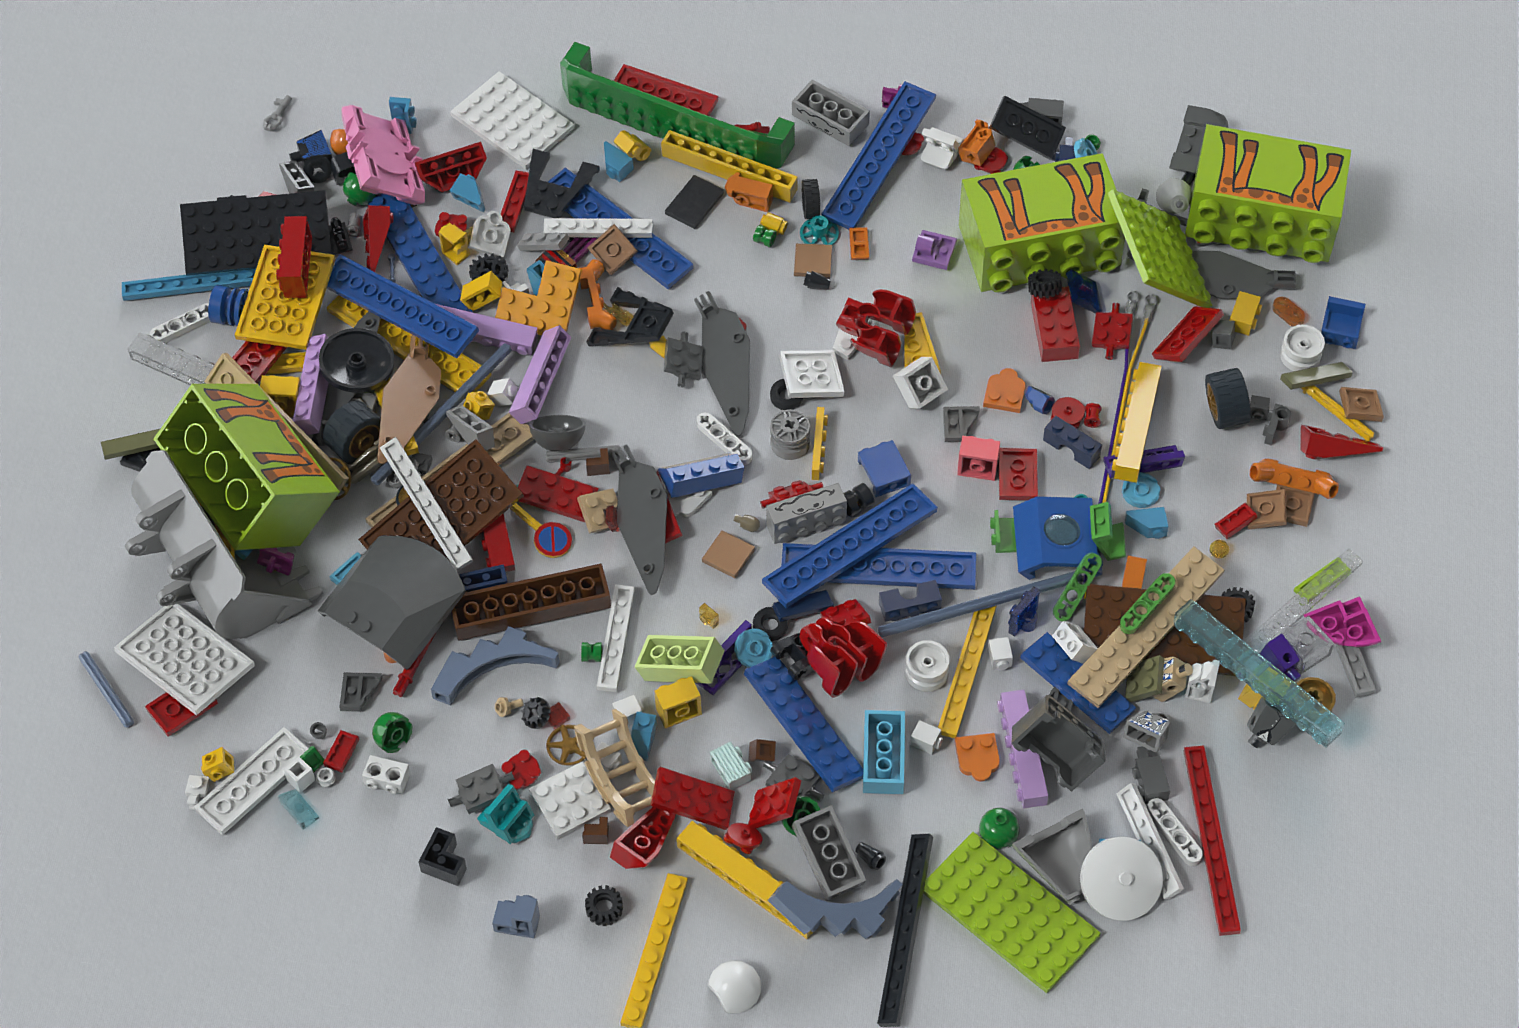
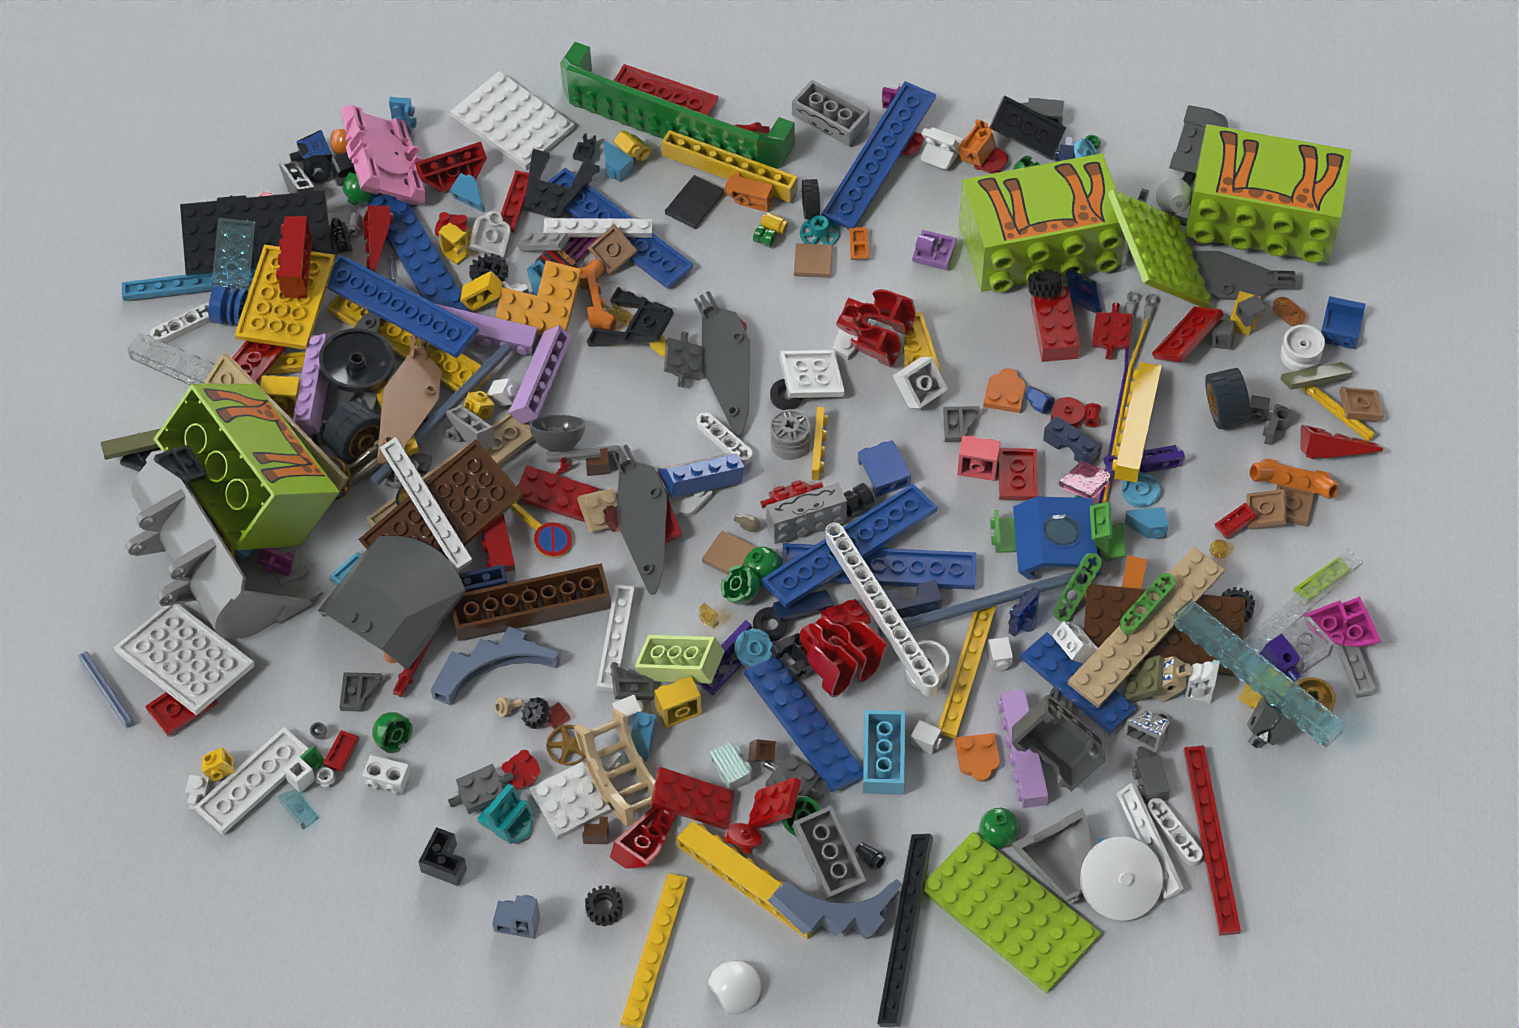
light grey piece [263,95,292,131] -> none
green wheel [581,642,602,662] -> none
black cone [803,271,831,290] -> none
none -> black wing [153,445,207,484]
none -> clear light blue plate [212,218,255,289]
none -> black plate [573,133,596,163]
none -> dark grey wing [610,662,655,700]
none -> green cylinder [721,565,760,605]
none -> green cylinder [743,546,783,586]
none -> white beam [826,523,939,697]
none -> clear pink tile [1059,461,1113,498]
none -> dark grey panel [1236,295,1266,327]

